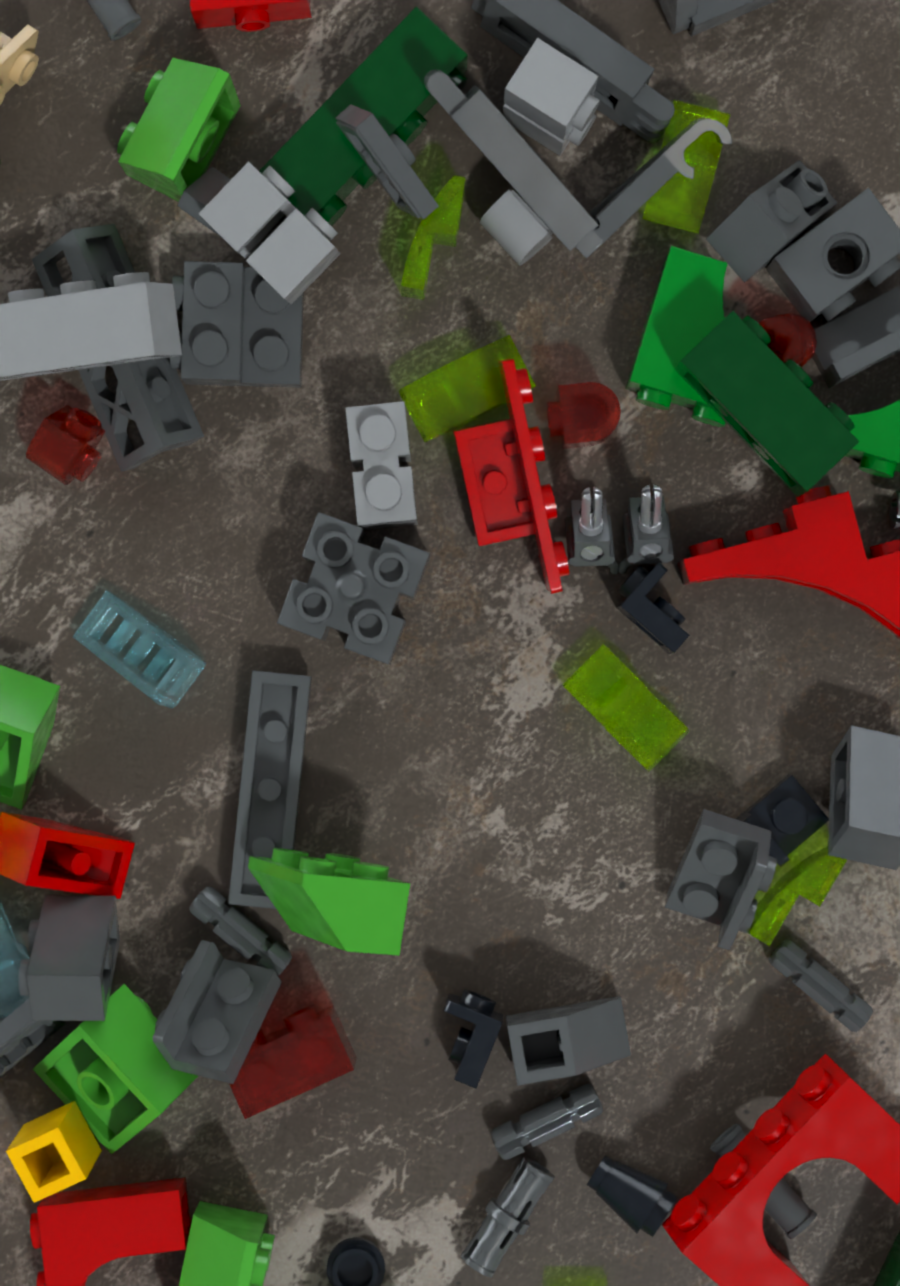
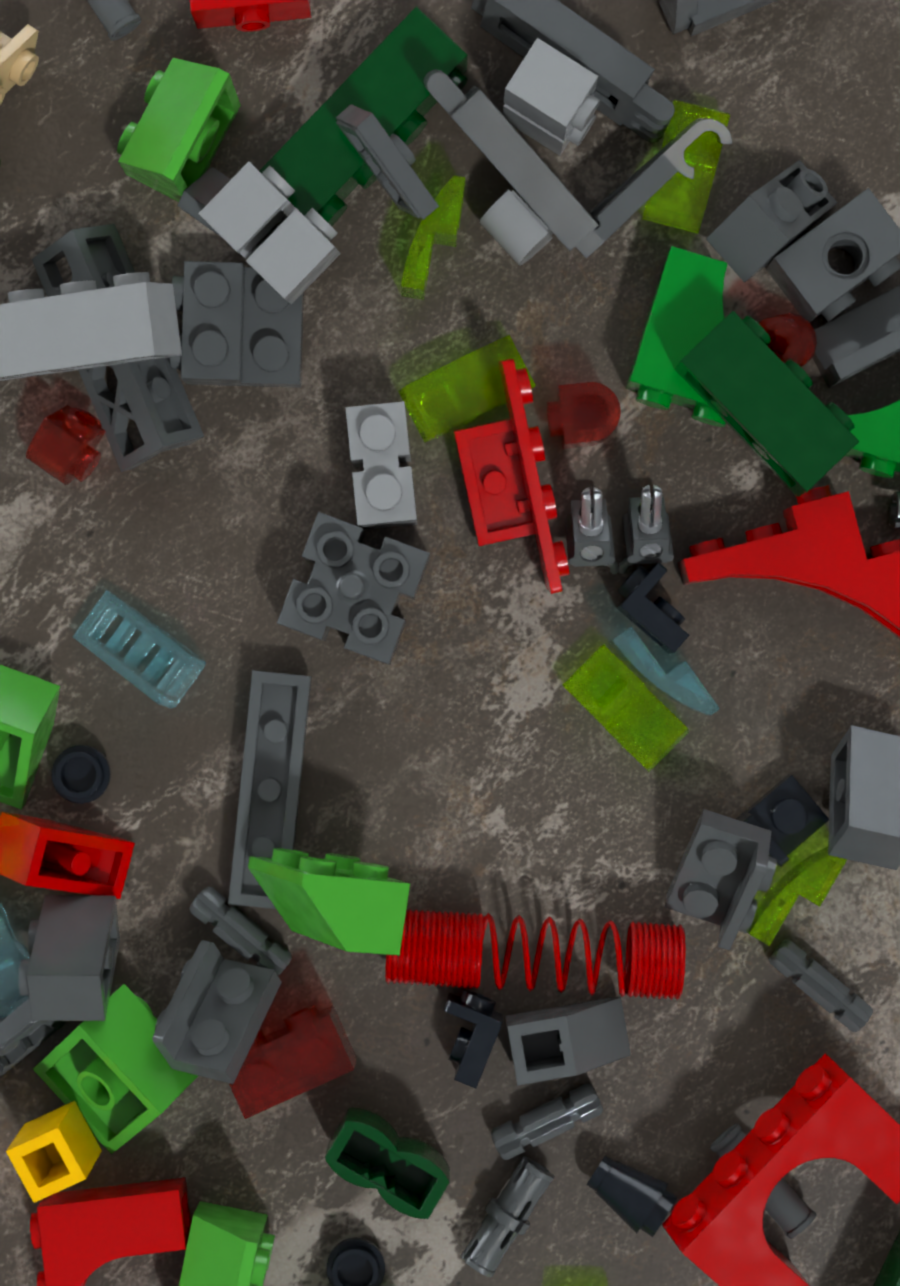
none -> black plate [51,745,111,804]
none -> dark green brick [325,1108,450,1219]
none -> red piece [385,909,686,1000]
none -> clear light blue slope [608,626,720,716]

